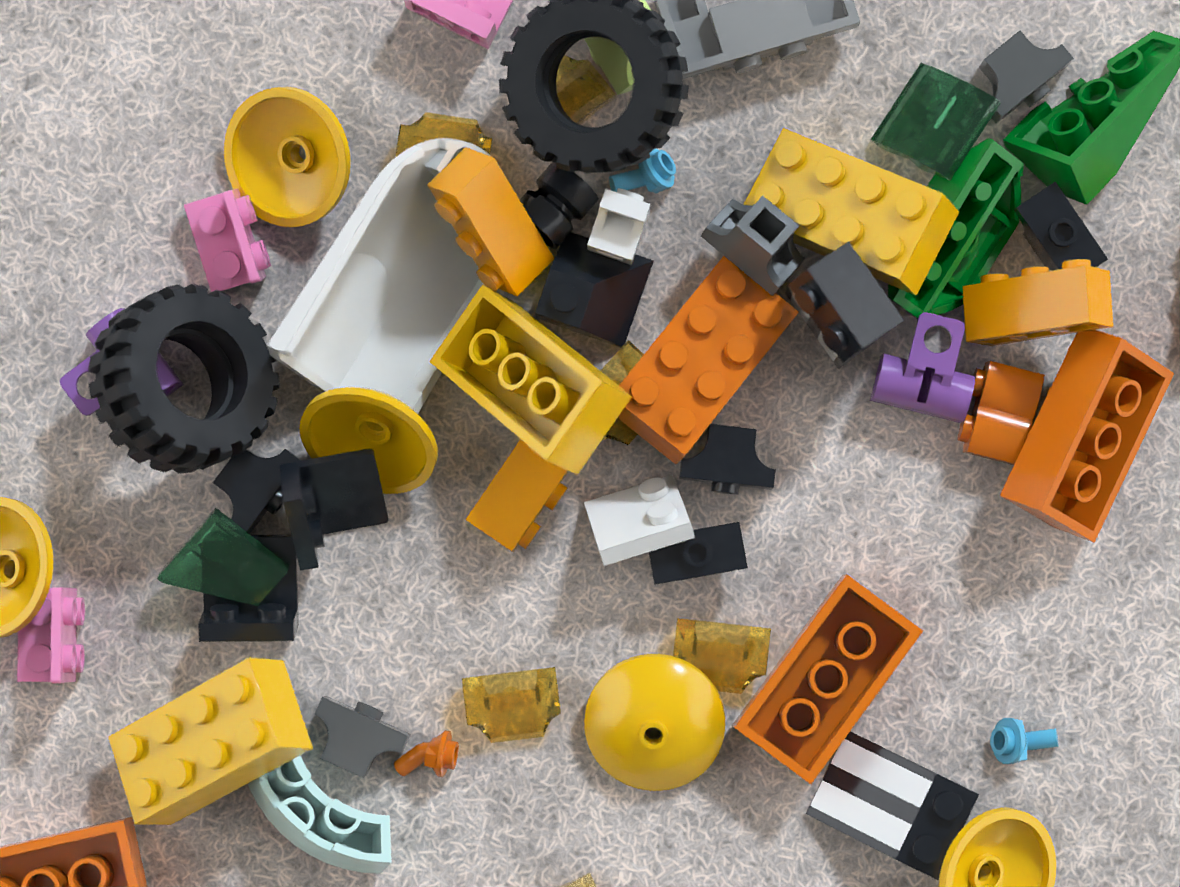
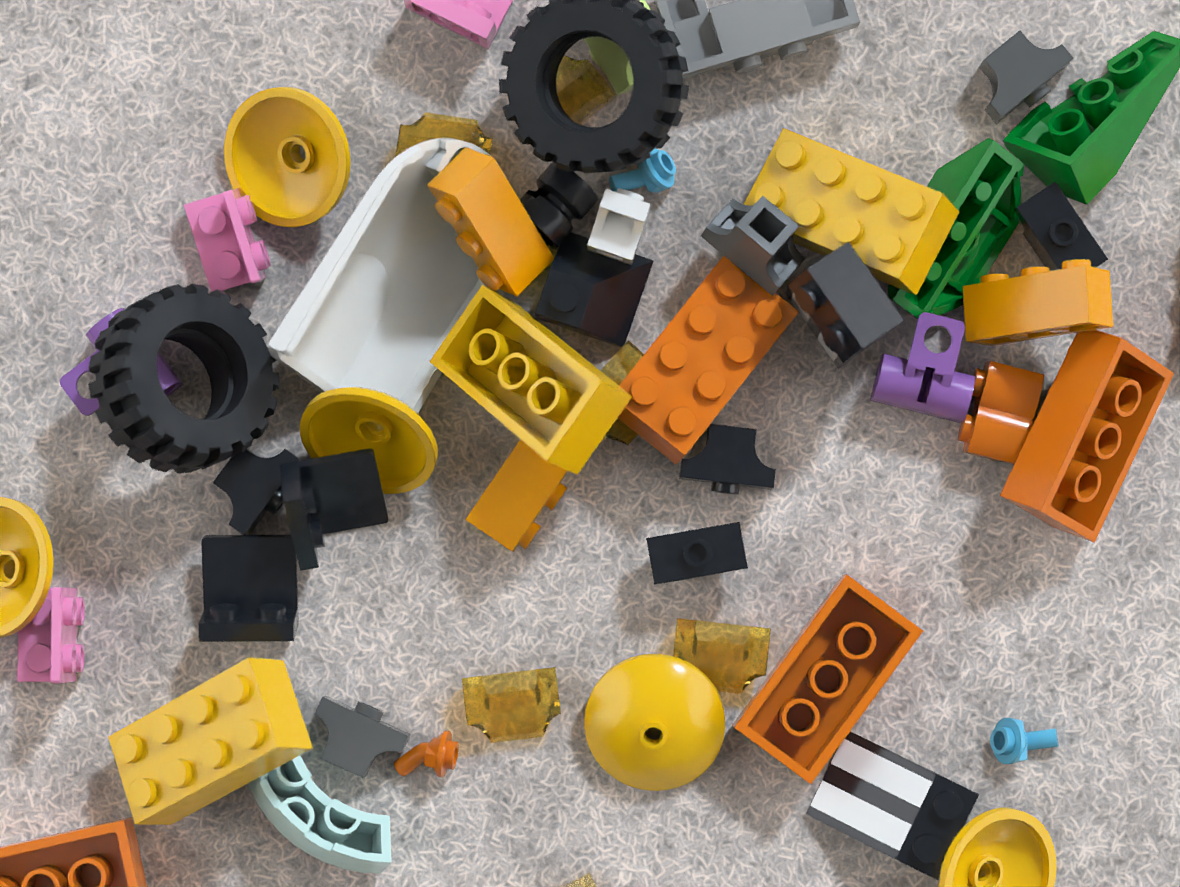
clear green wing [157,508,289,606] -> none
white plate [584,475,695,566] -> none
clear green slope [871,63,1001,181] -> none

